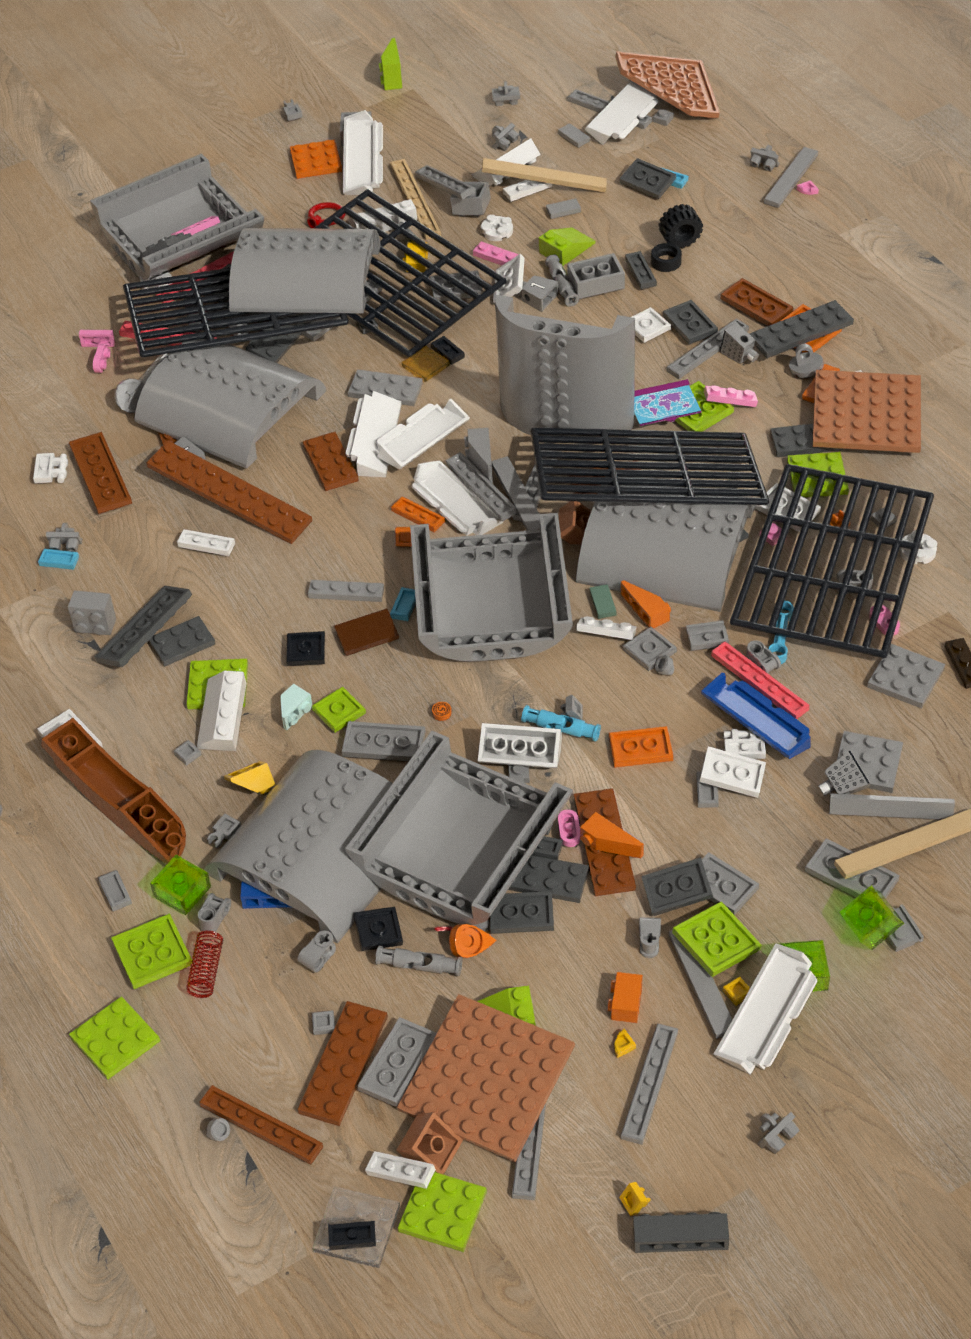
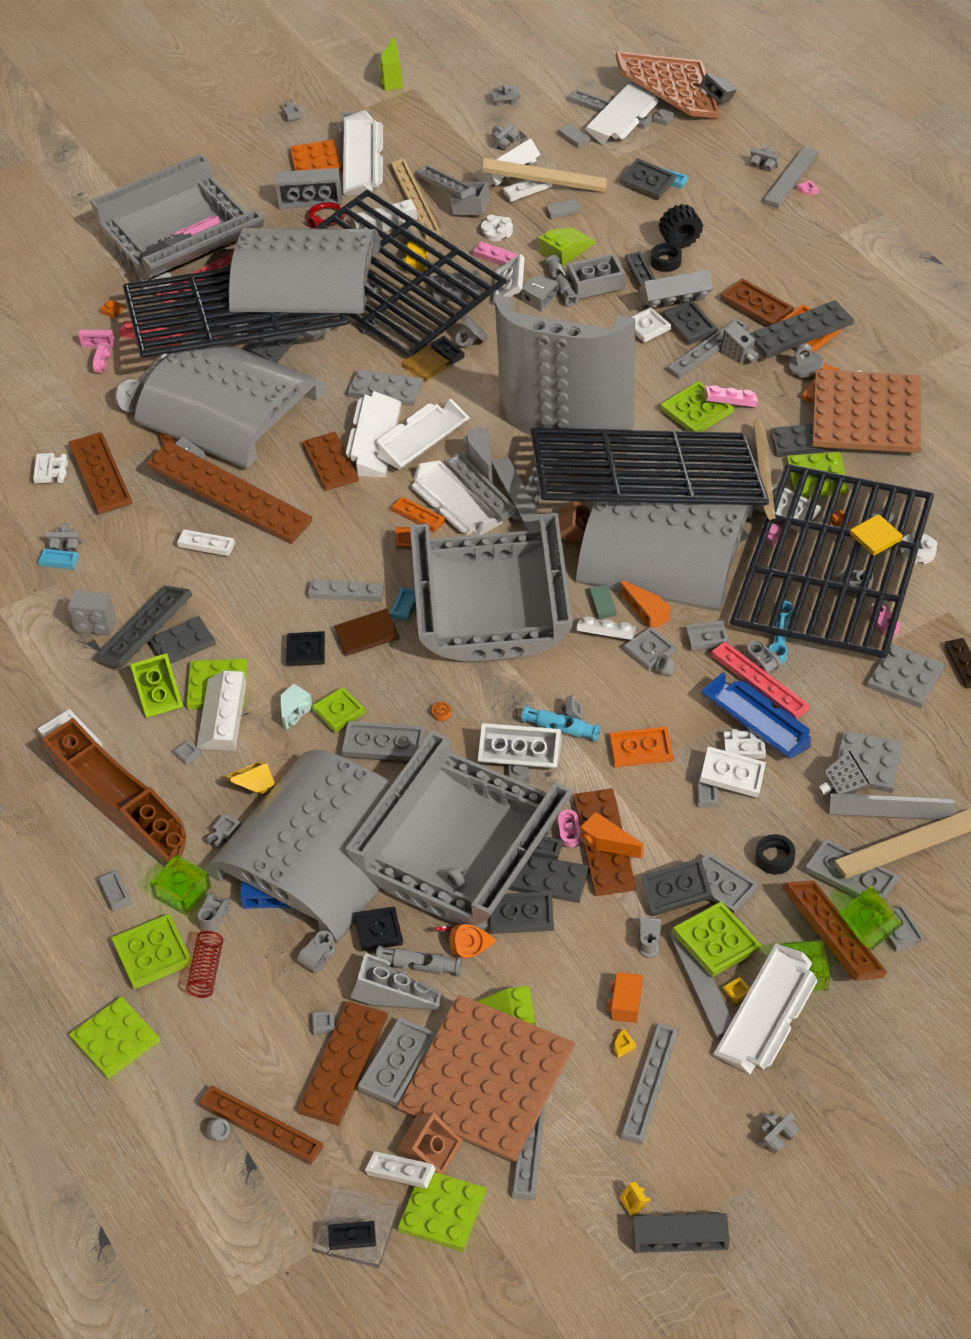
sticker [634,379,702,426] -> none
none -> orange plate [100,299,124,318]
none -> lime slope [130,653,183,719]
none -> light grey brick [276,168,342,209]
none -> light grey wedge [350,953,442,1010]
none -> light grey tile [445,867,466,889]
none -> light grey tile [456,314,488,348]
none -> light grey brick [639,270,713,309]
none -> dark grey slope [699,73,737,104]
none -> tan tile [754,418,775,520]
none -> black tyre [755,834,796,875]
none -> dark orange plate [782,880,887,981]
none -> yellow tile [850,514,903,556]

